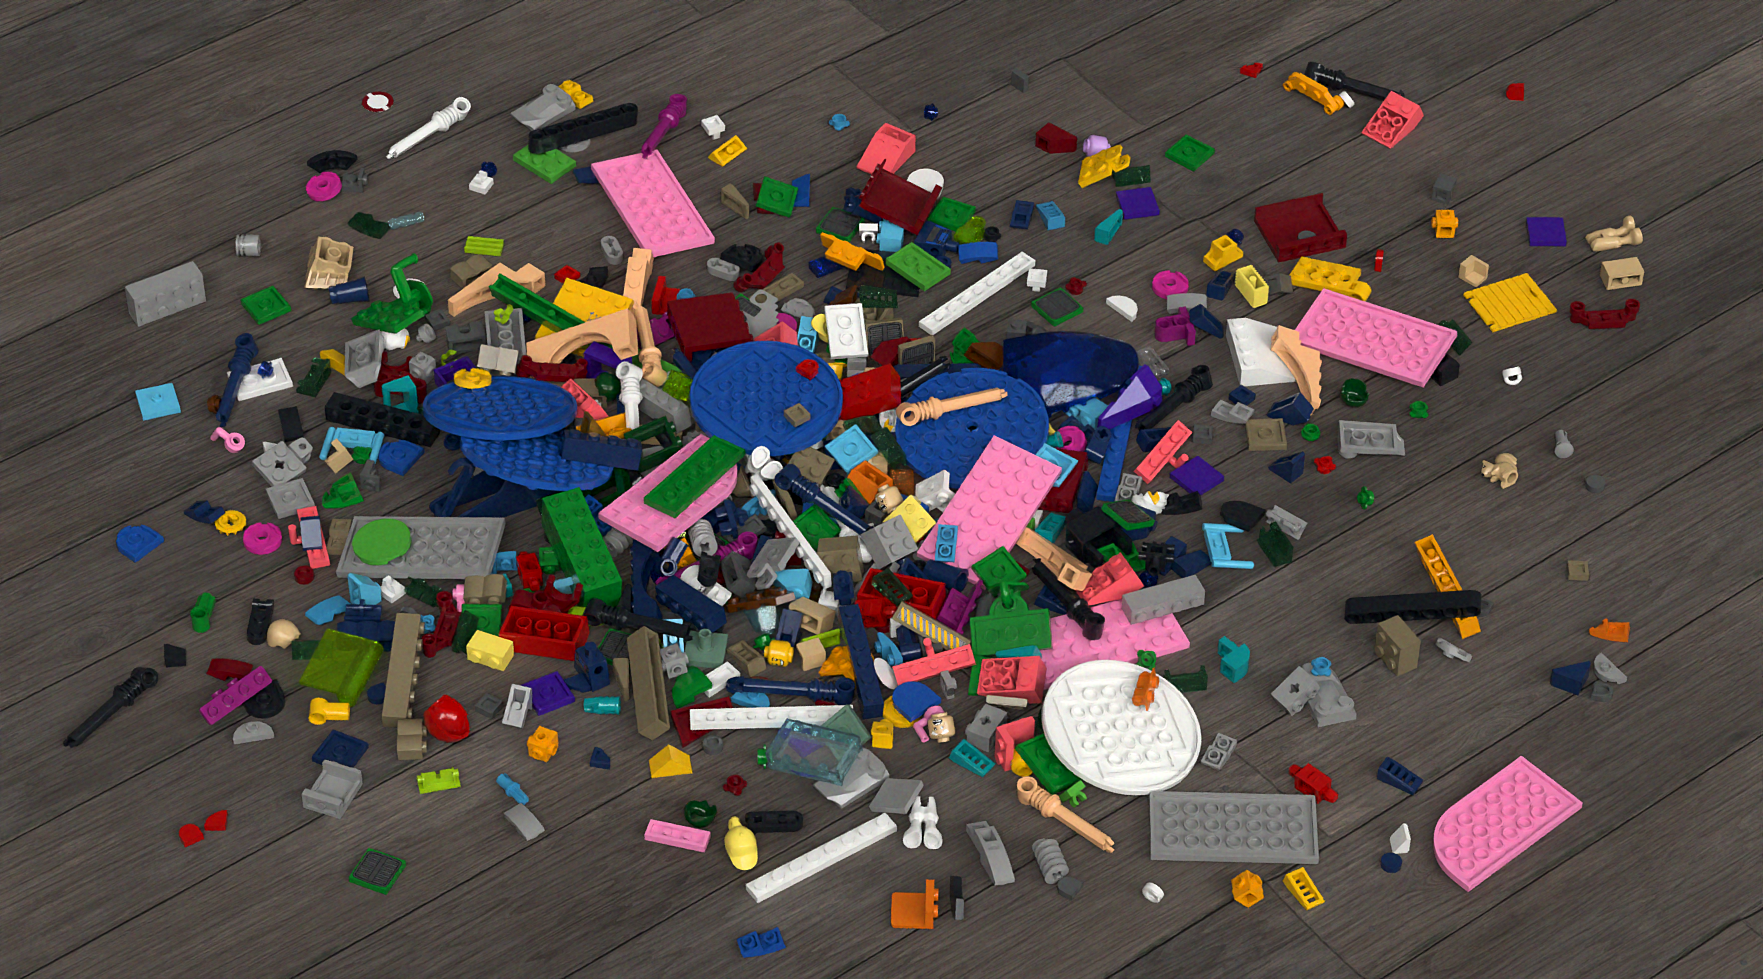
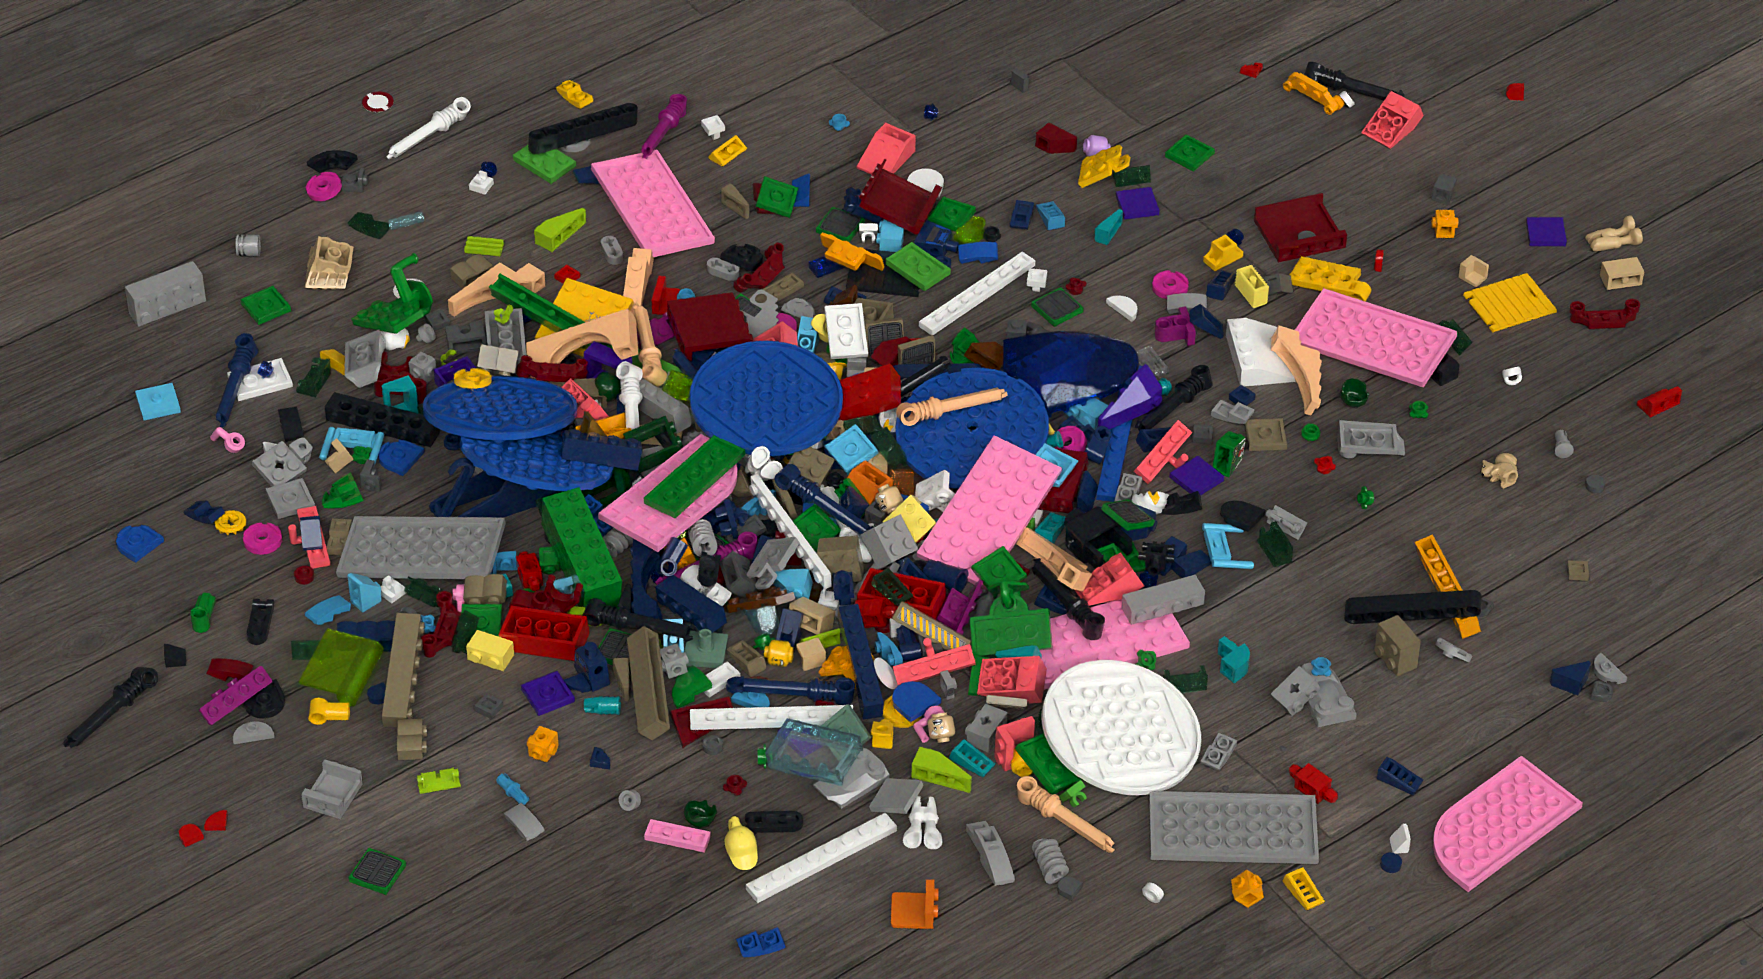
reddish brown plate [207,395,221,414] -> none
tan hair [267,619,301,649] -> none
dark blue tile [312,729,369,767] -> none
dark blue plant [329,276,369,304] -> none
dark blue hips [344,599,382,623] -> none
bright green tile [352,519,412,565] -> none
red cylinder [423,694,470,743] -> none
light grey slope [502,684,532,728] -> none
light grey slope [510,84,576,131] -> none
black tile [578,266,608,289] -> none
yellow slope [649,744,692,778] -> none
dark tan plate [784,403,811,427] -> none
red tile [796,359,819,380] -> none
clear green slope [859,285,898,308] -> none
dark azure slope [935,524,958,563] -> none
black tile [950,876,964,920] -> none
orange hinge [1132,668,1159,711] -> none
dark blue slope [1266,392,1314,426] -> none
dark blue slope [1268,451,1305,483] -> none
orange slope [1589,618,1630,642] -> none
none -> lime slope [534,208,586,252]
none -> light grey tile [619,789,641,811]
none -> lime slope [911,747,972,793]
none -> green torso [1213,431,1246,478]
none -> red panel [1637,386,1682,418]

